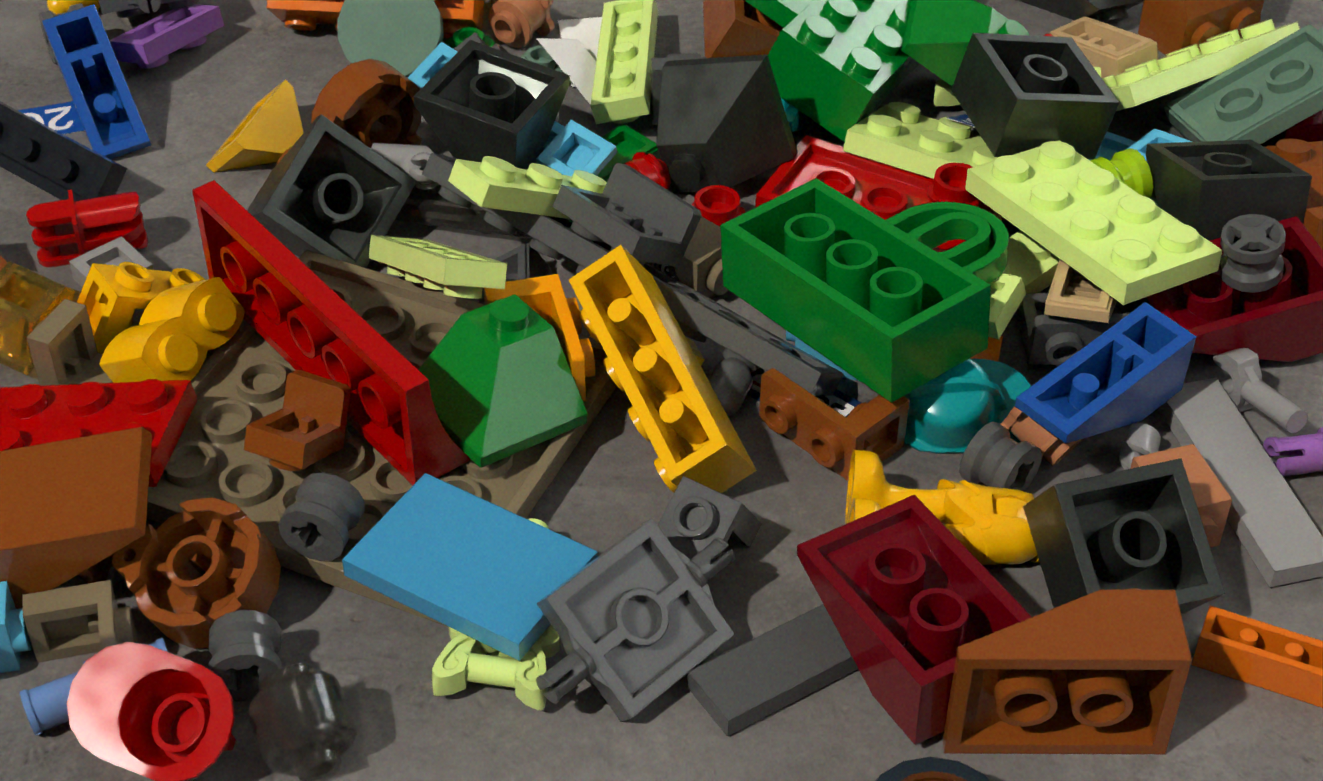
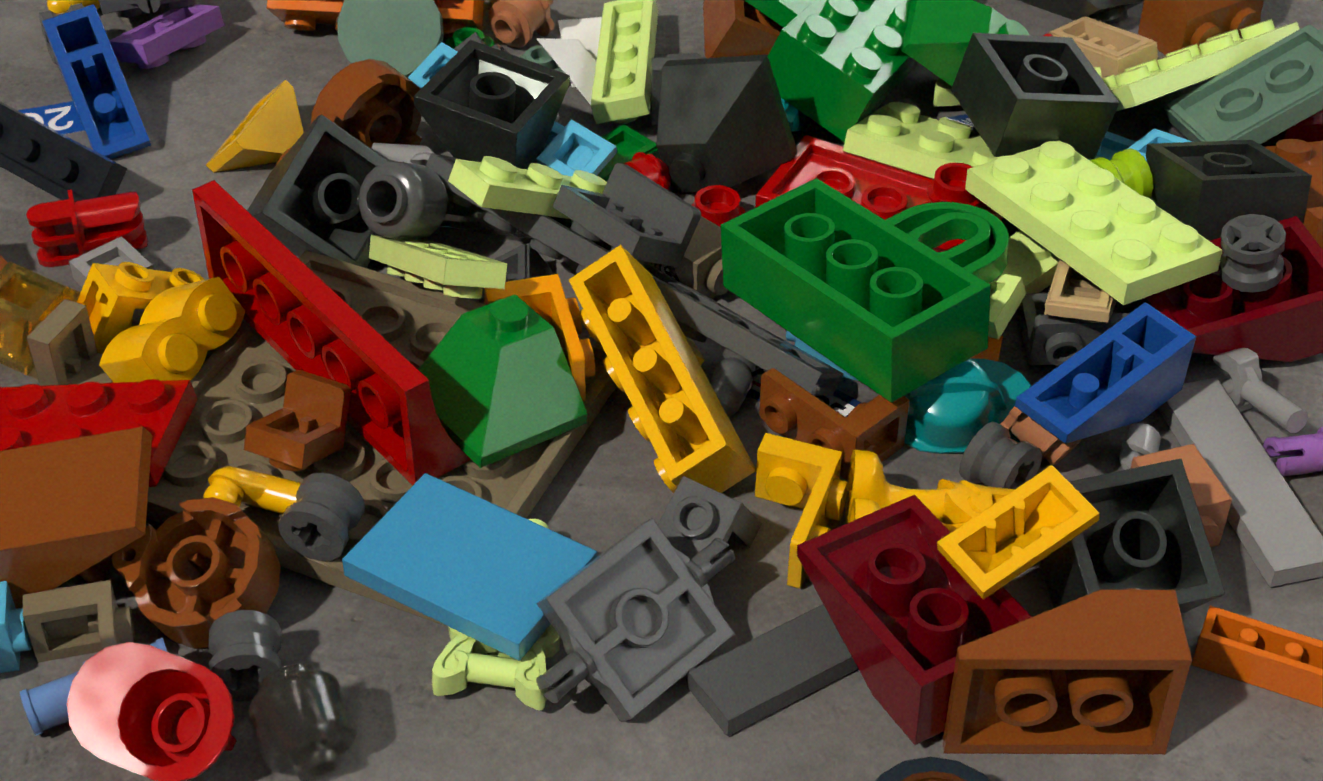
none -> yellow arm [203,466,301,514]
none -> dark grey head [358,161,448,241]
none -> yellow bracket [755,433,849,589]
none -> yellow slope [937,465,1100,600]

